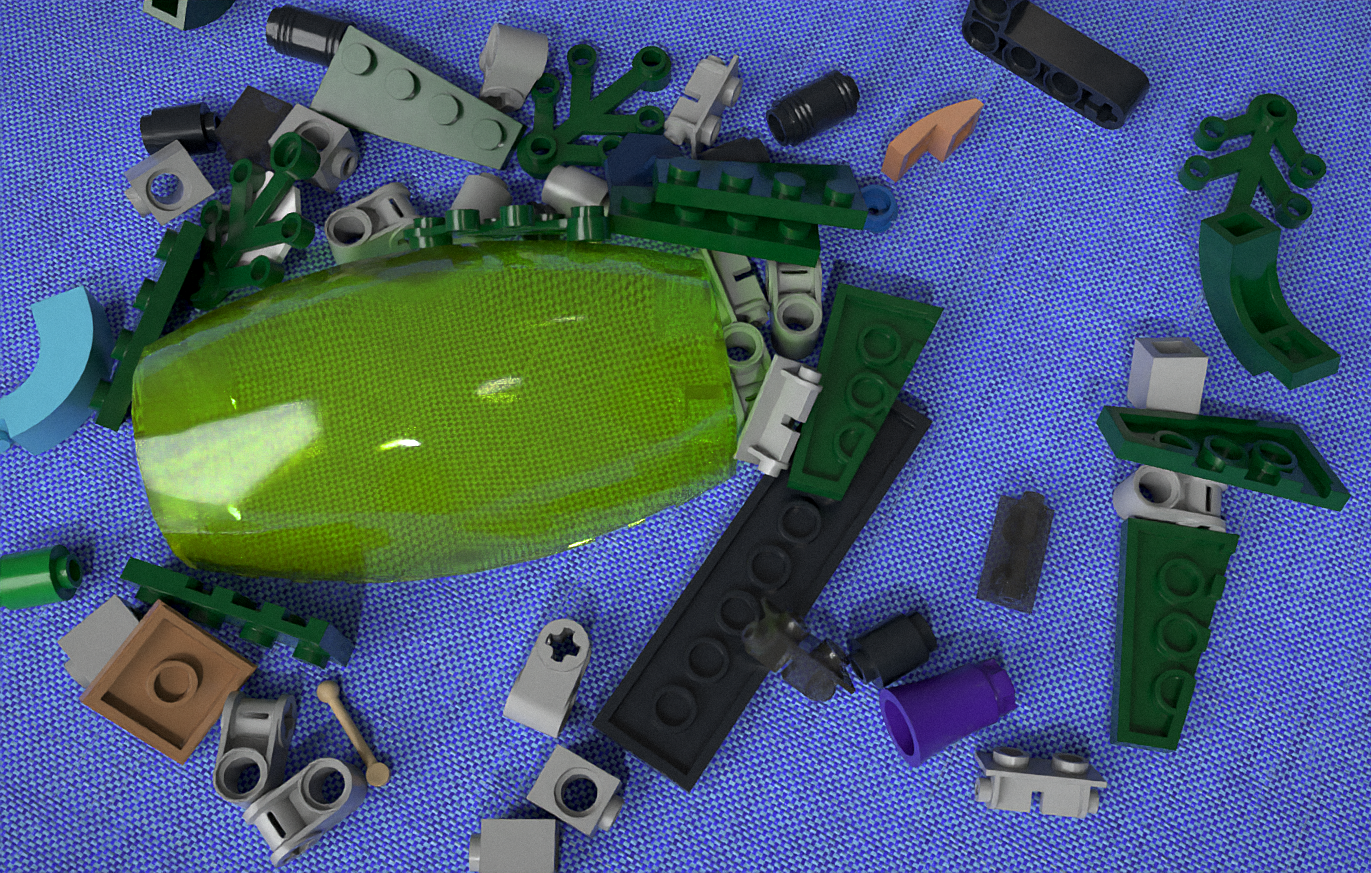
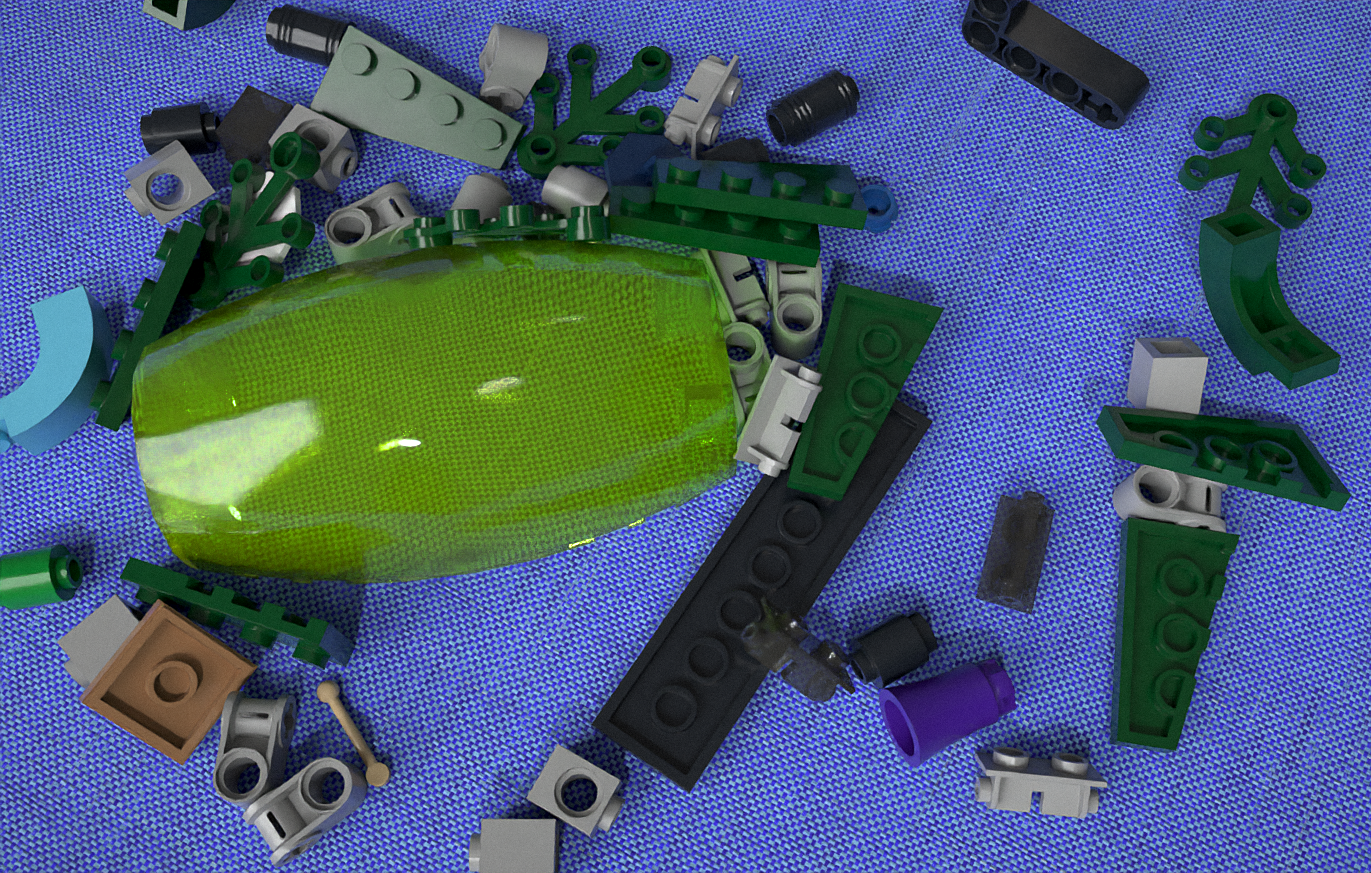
light grey piece [503,618,592,739] -> none
nougat slope [881,98,984,182] -> none

